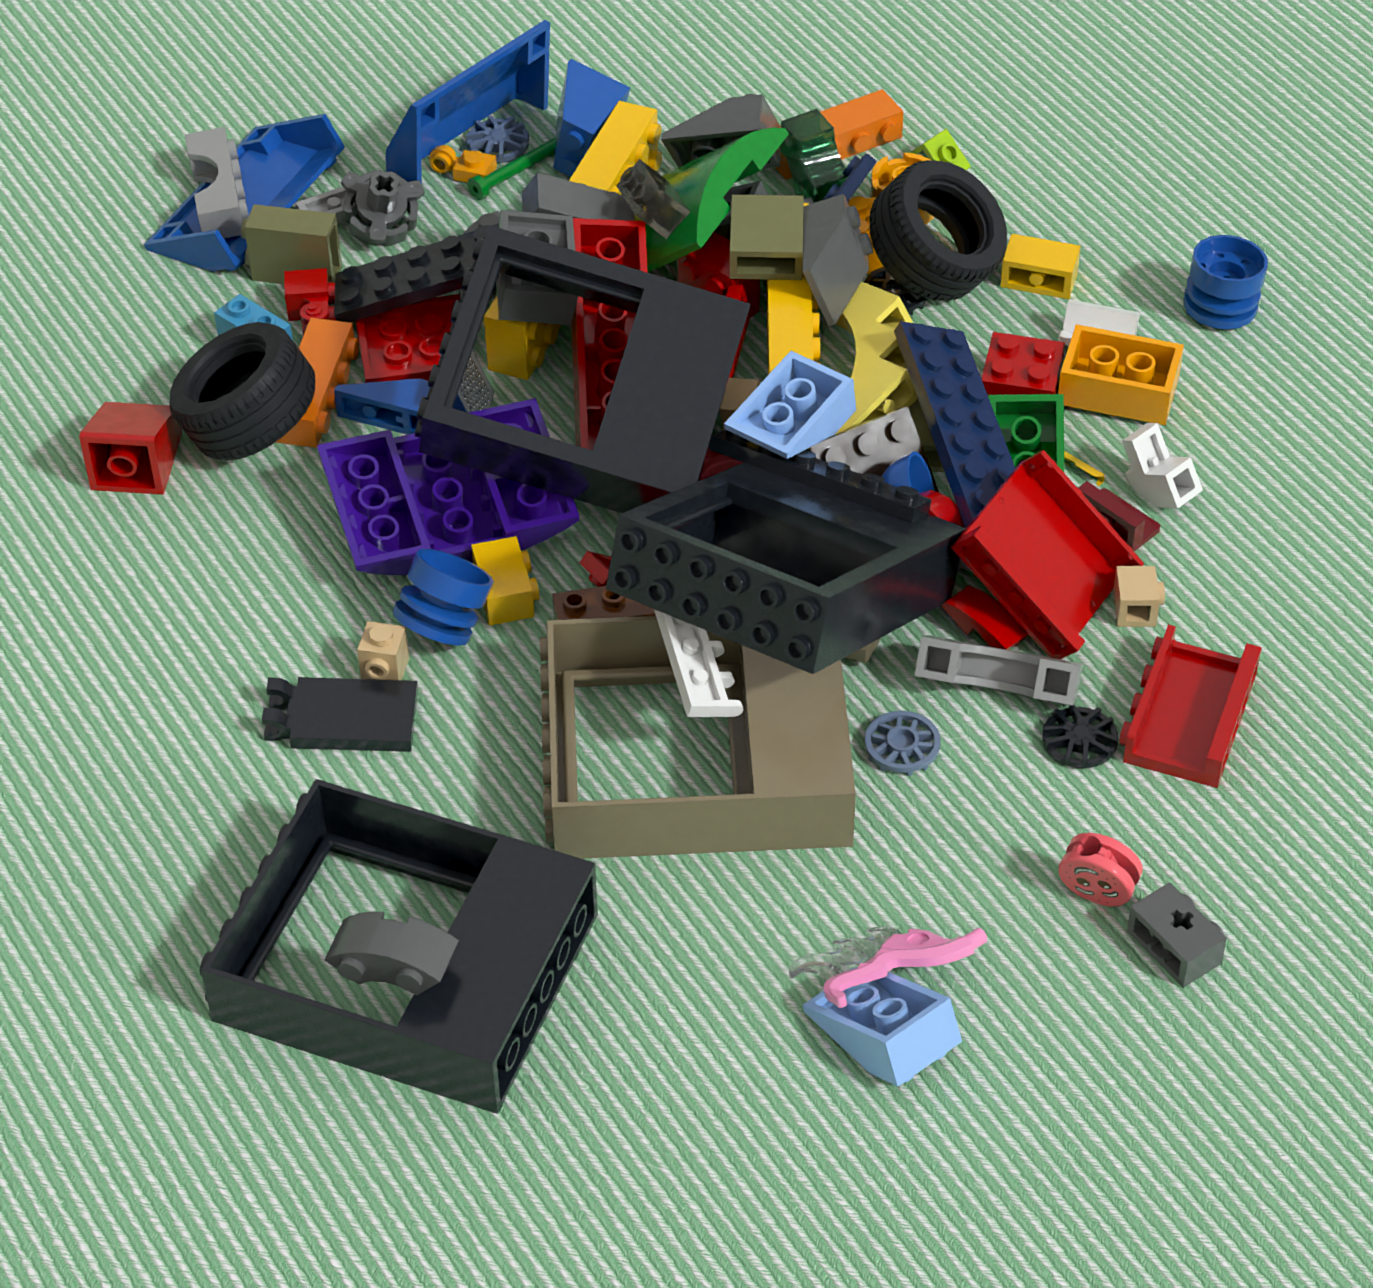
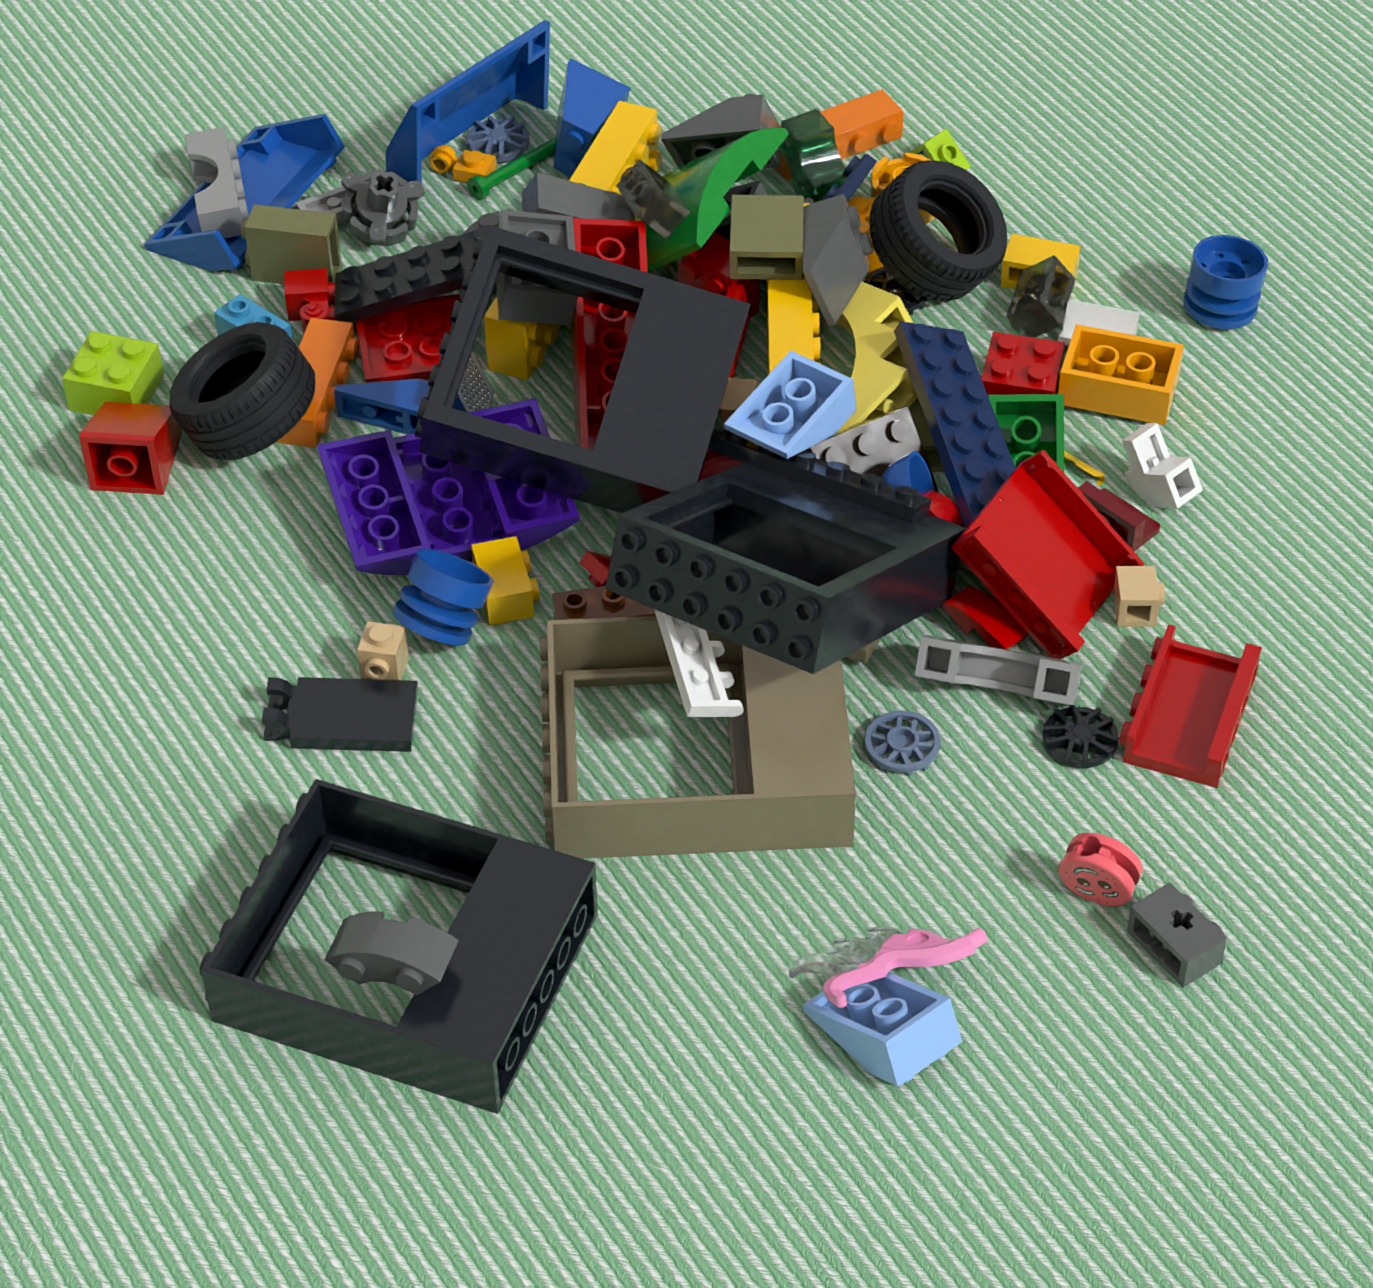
none -> lime brick [62,331,164,415]
none -> clear smoke brick [1006,255,1076,338]

